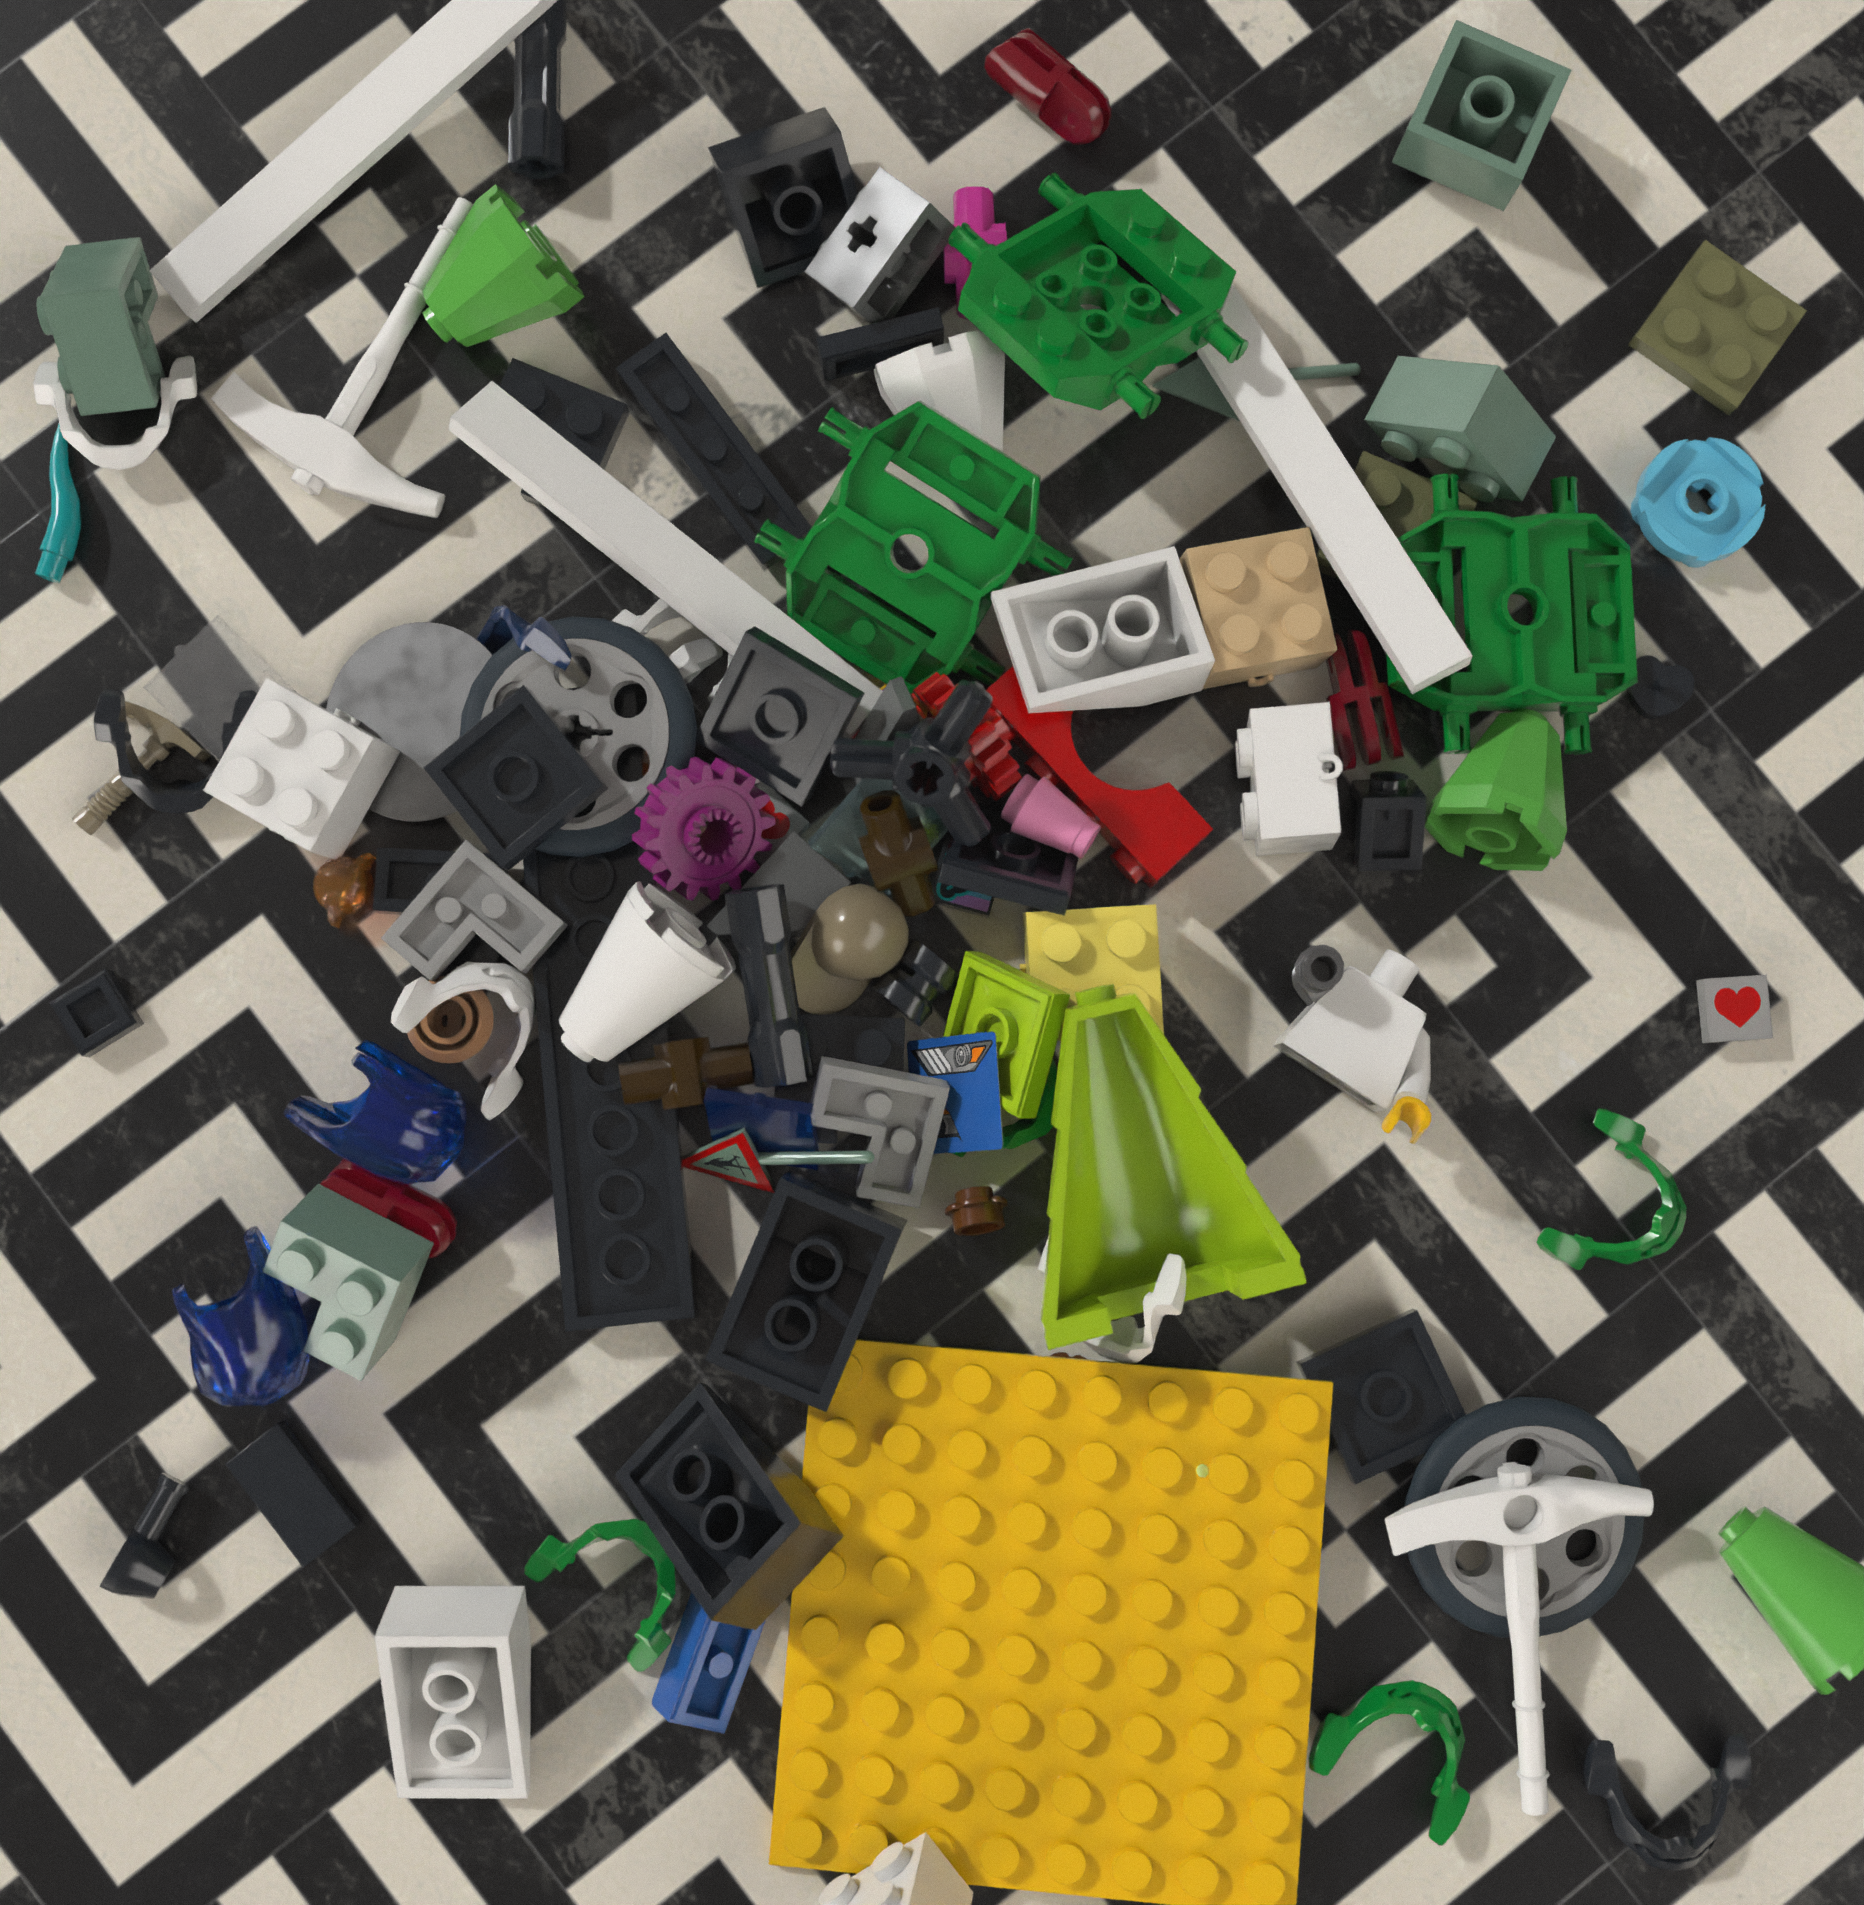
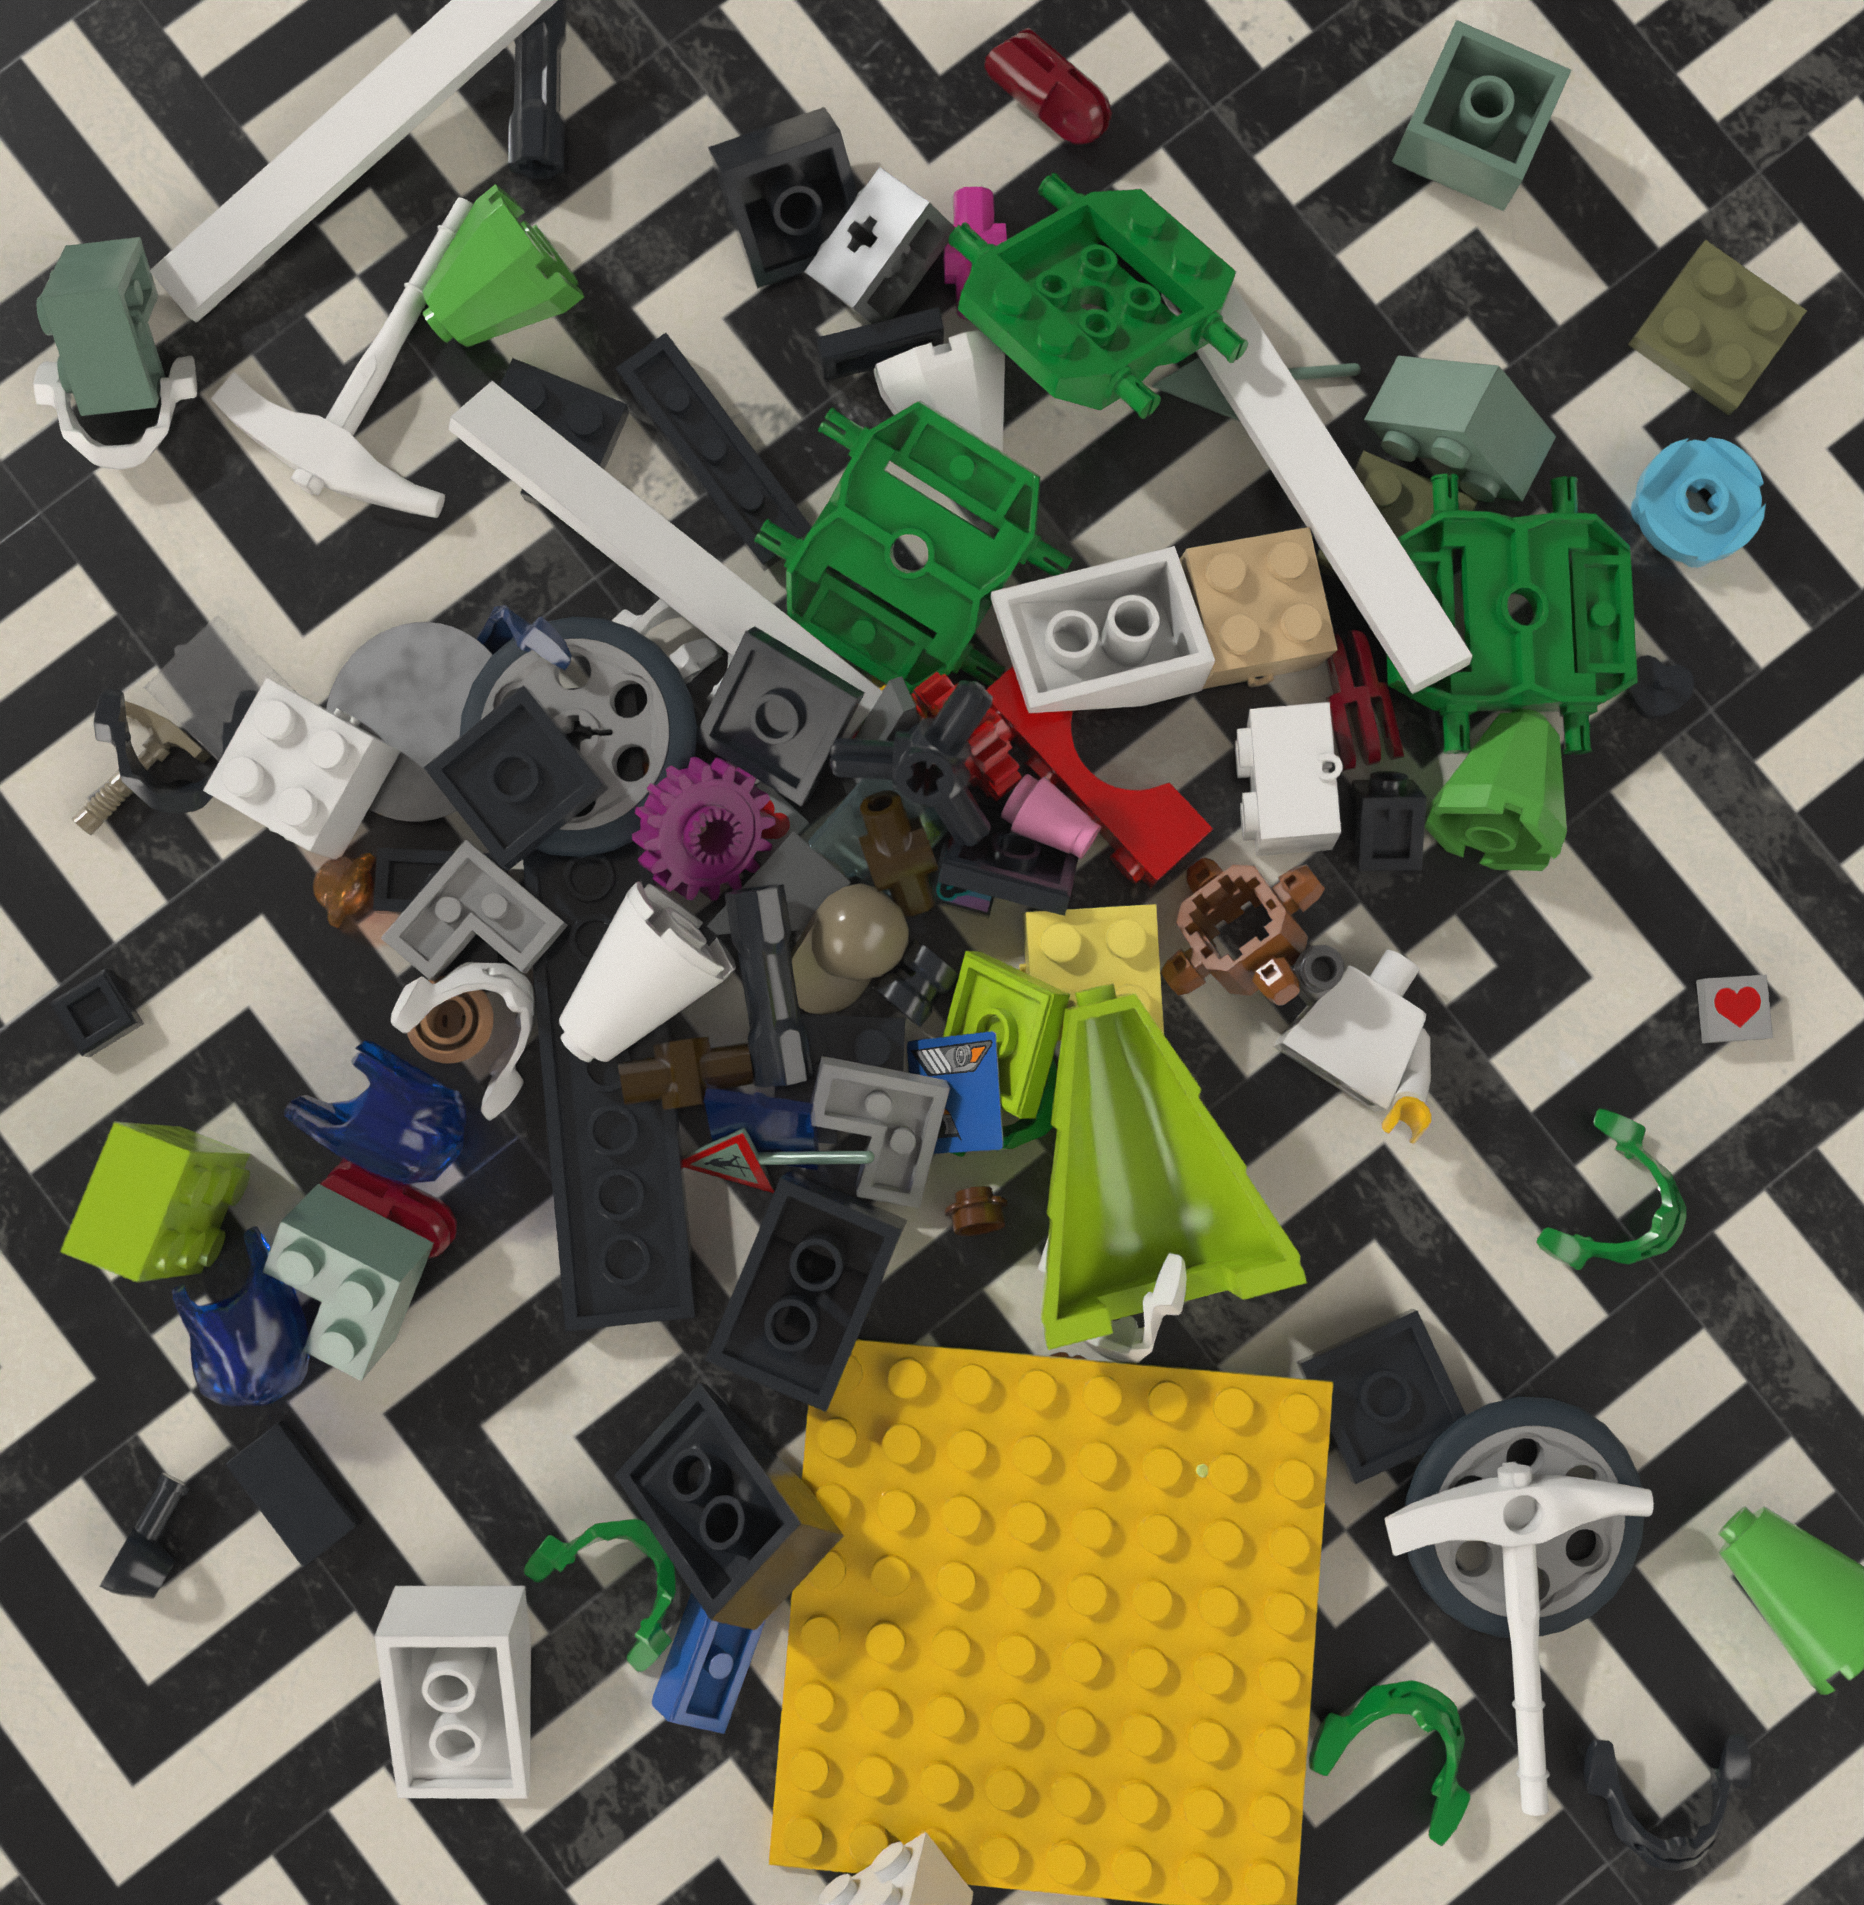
teal animal [35,424,81,583] -> none
none -> lime brick [60,1122,250,1282]
none -> dark orange piece [1160,858,1325,1006]

